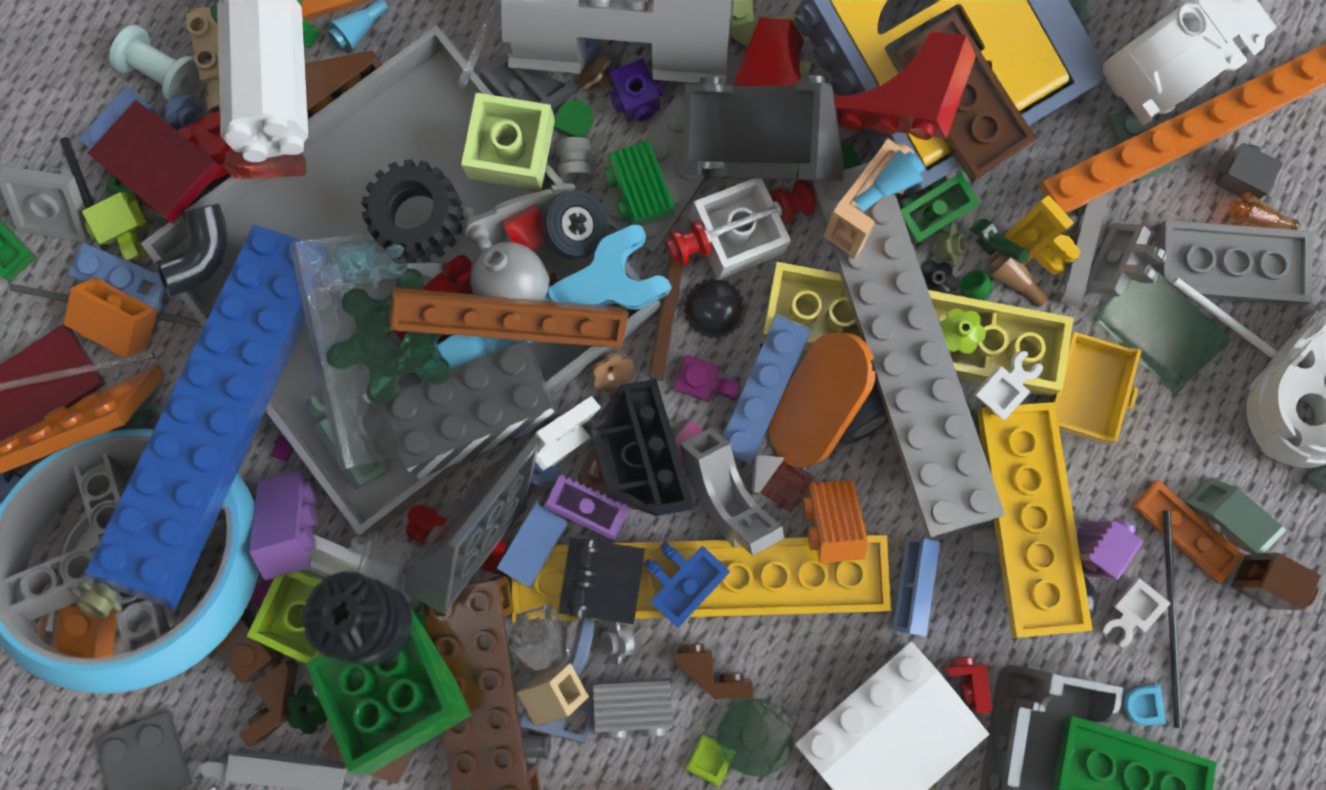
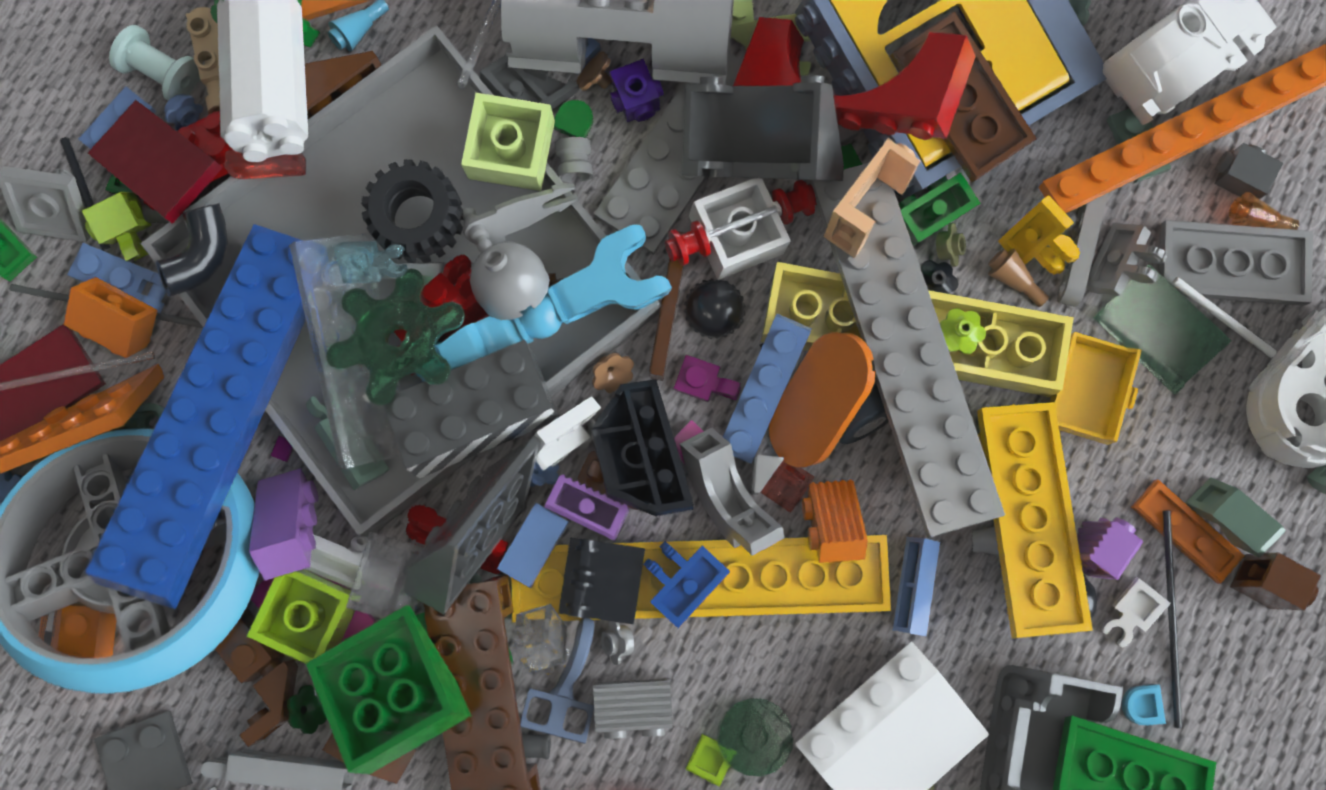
olive plate [75,582,121,619] -> none
black wheel [303,571,413,666] -> none
dark orange tile [389,288,628,348] -> none
red tile [501,204,546,250] -> none
tan brick [517,663,589,726] -> none
black bush [540,191,608,259] -> none
green brick [604,140,674,226] -> none
reddish brown slope [674,643,753,699] -> none
medium azure cone [853,149,925,212] -> none
red bracket [942,656,992,714] -> none
green hinge [959,270,992,301] -> none
dark green bar [969,219,1030,264] -> none
white plate [973,350,1043,420] -> none

